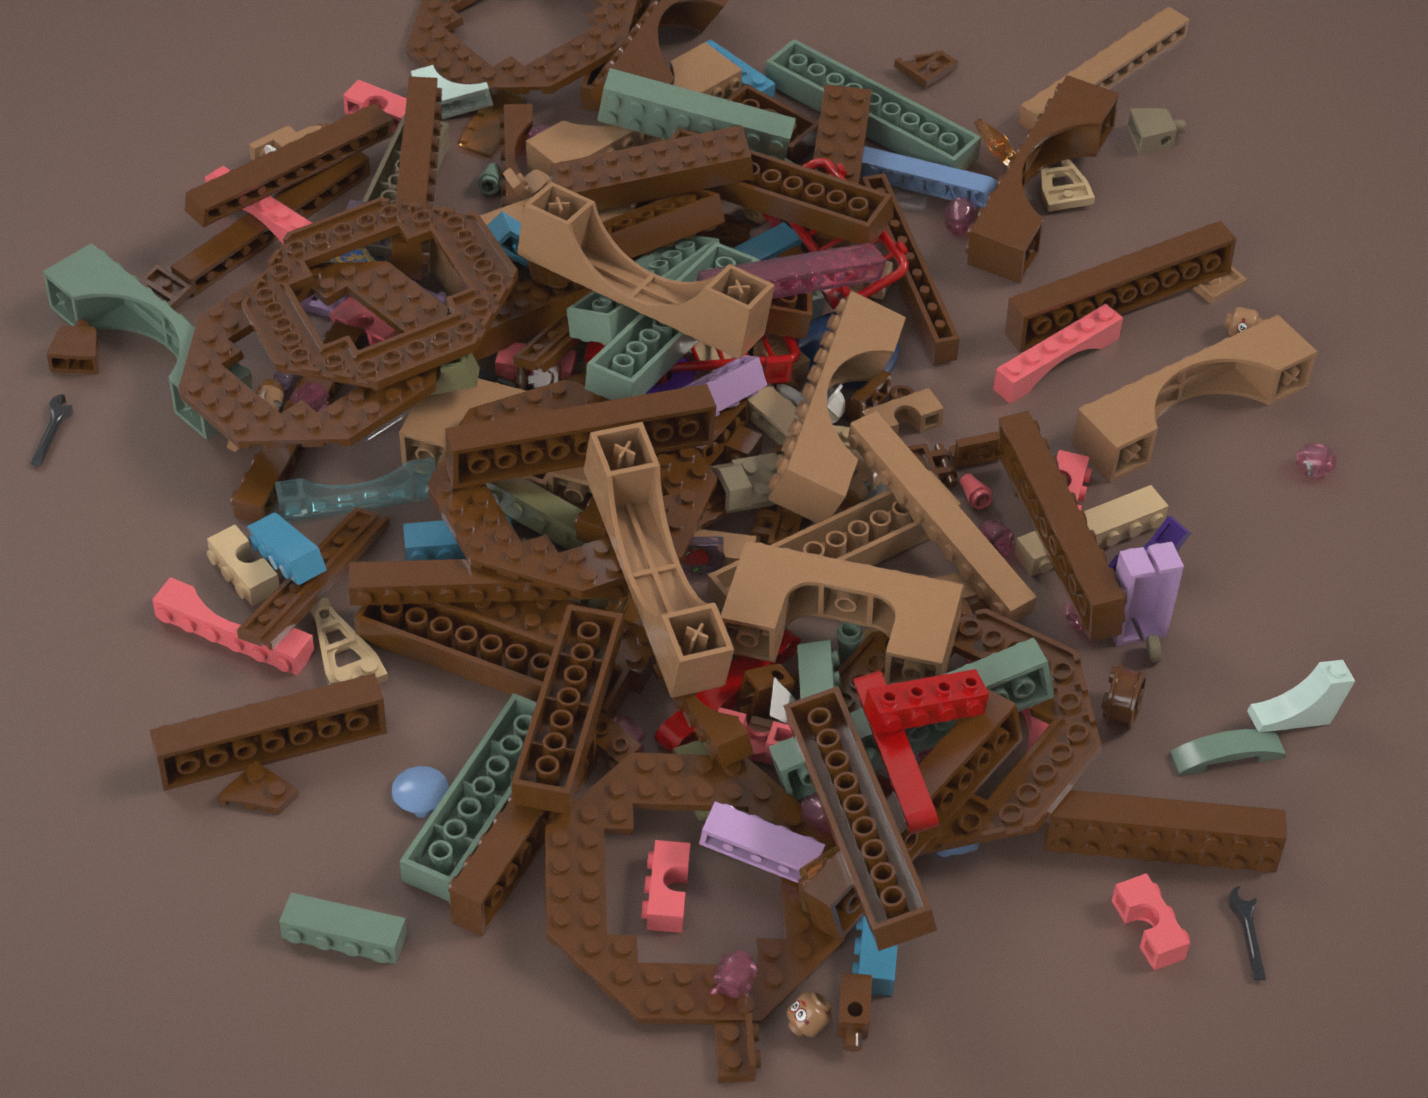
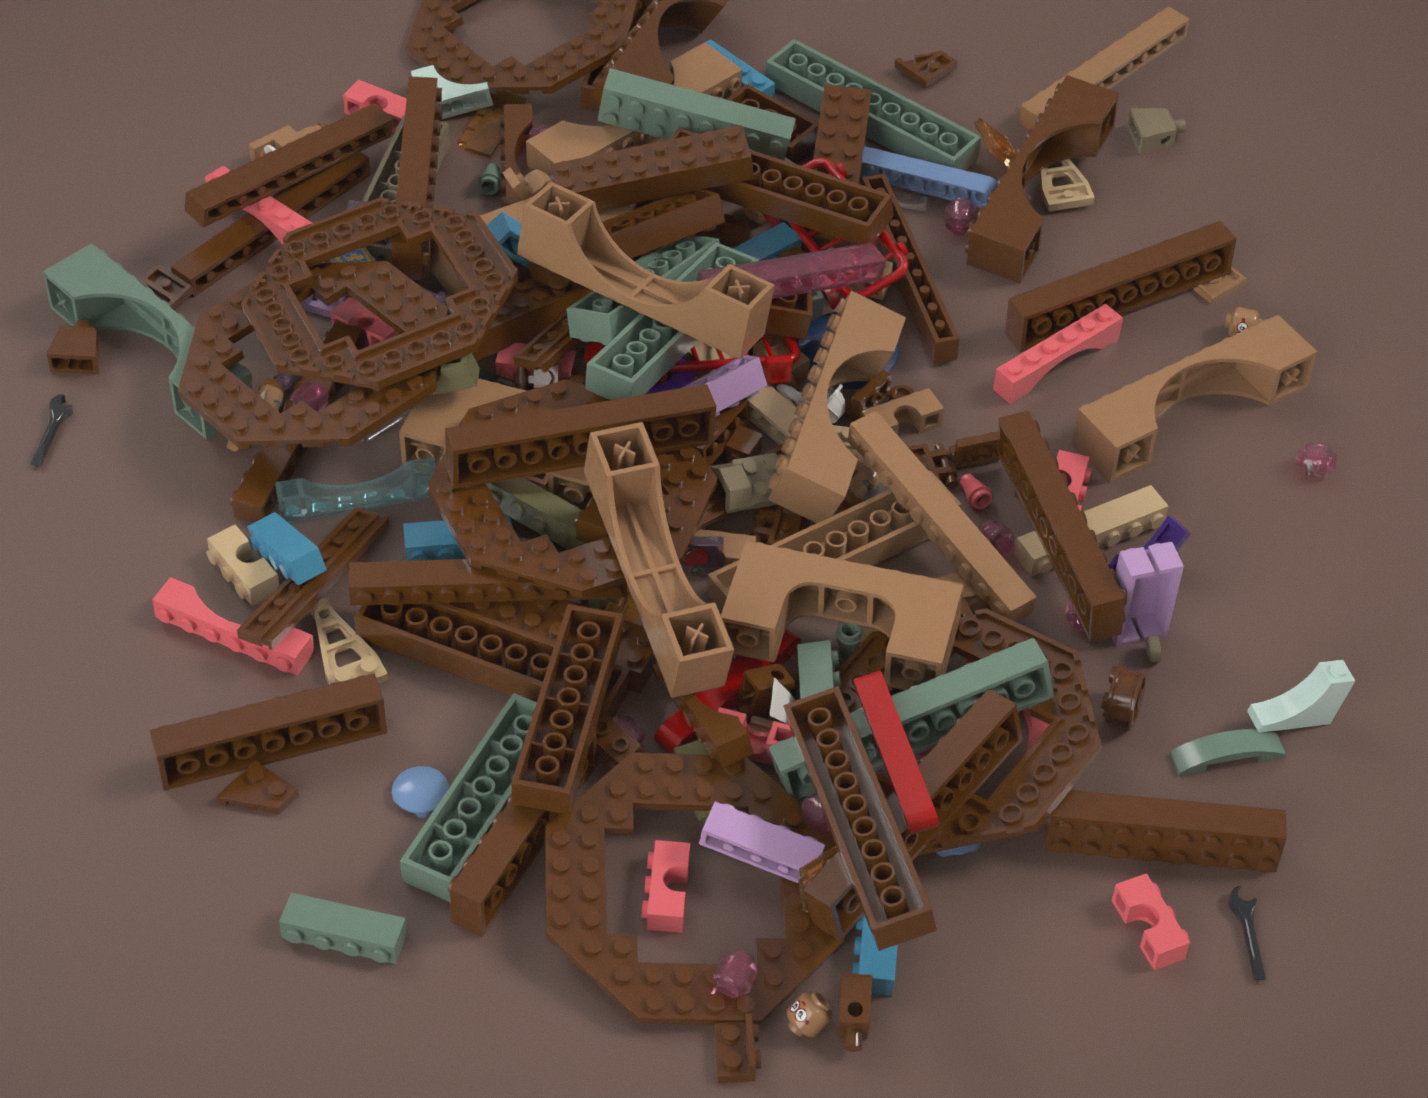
red brick [863,669,989,734] -> none

